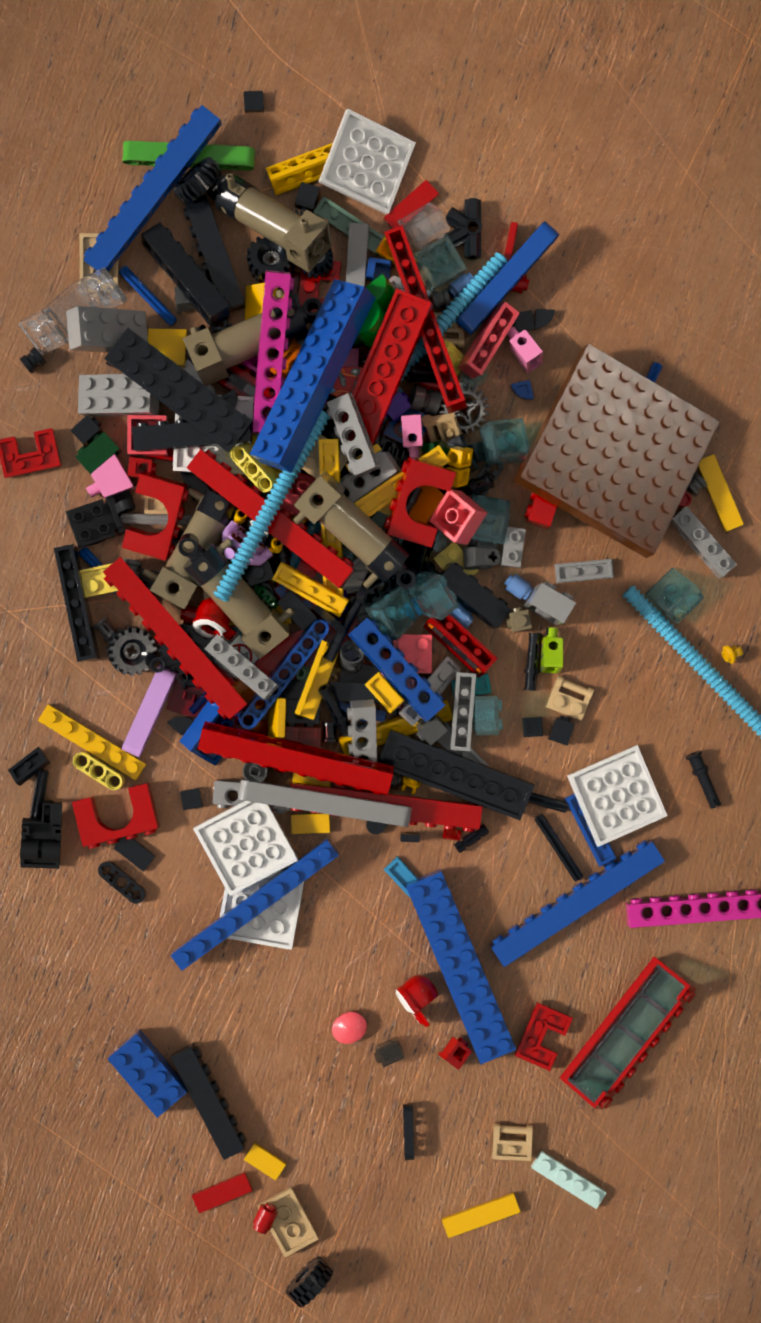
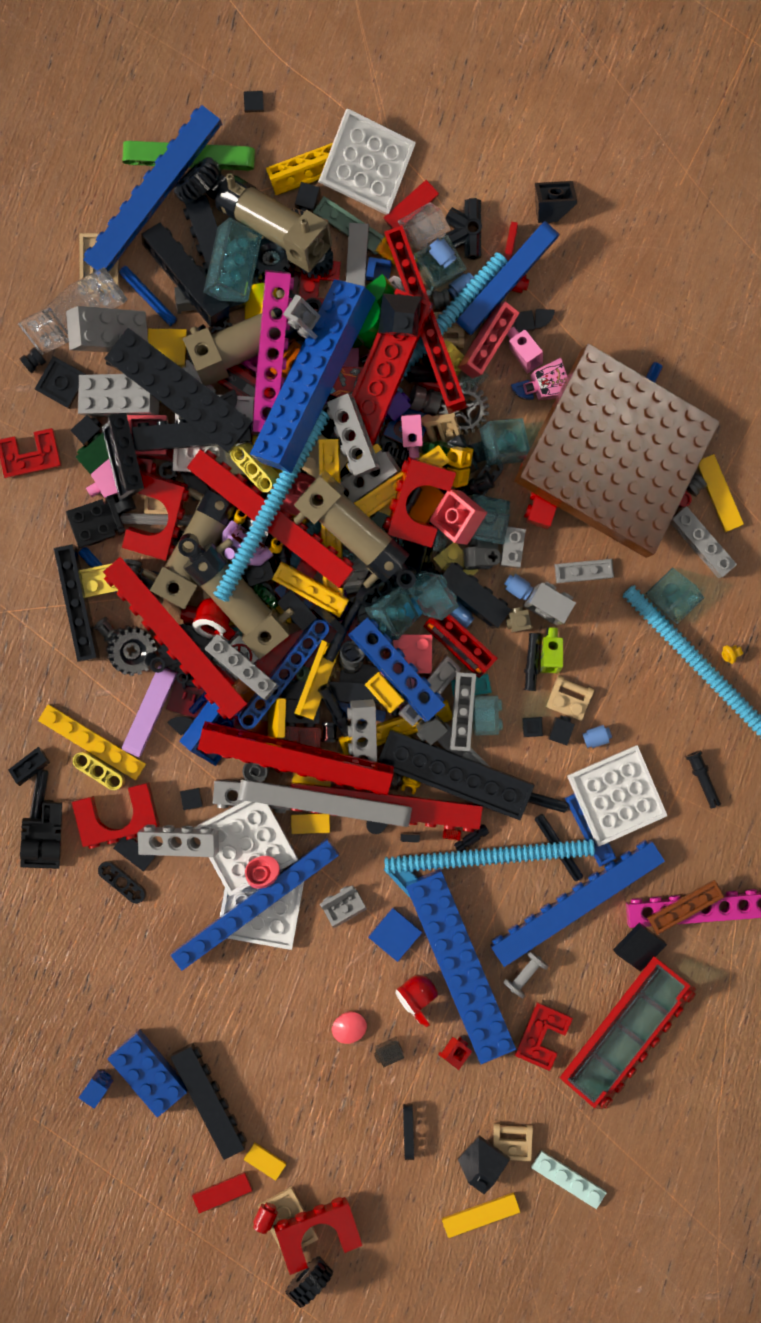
none -> black tile [35,356,86,409]
none -> blue brick [79,1070,114,1109]
none -> black bracket [102,413,144,501]
none -> light grey brick [138,824,219,857]
none -> black bush [159,462,178,480]
none -> clear light blue slope [203,217,262,302]
none -> coral hat [245,855,280,889]
none -> red arch [273,1197,363,1275]
none -> light grey bracket [283,295,321,340]
none -> light grey bracket [320,885,367,928]
none -> blue tile [368,907,422,962]
none -> black slope [378,293,422,337]
none -> medium azure piece [384,839,595,874]
none -> medium blue brick [429,238,457,268]
none -> black slope [458,1135,510,1194]
none -> light grey hose [504,951,549,999]
none -> bright pink torso [523,358,567,400]
none -> black slope [535,181,577,224]
none -> medium blue brick [583,725,612,749]
none -> black tile [613,922,667,972]
none -> dark orange tile [647,880,724,935]

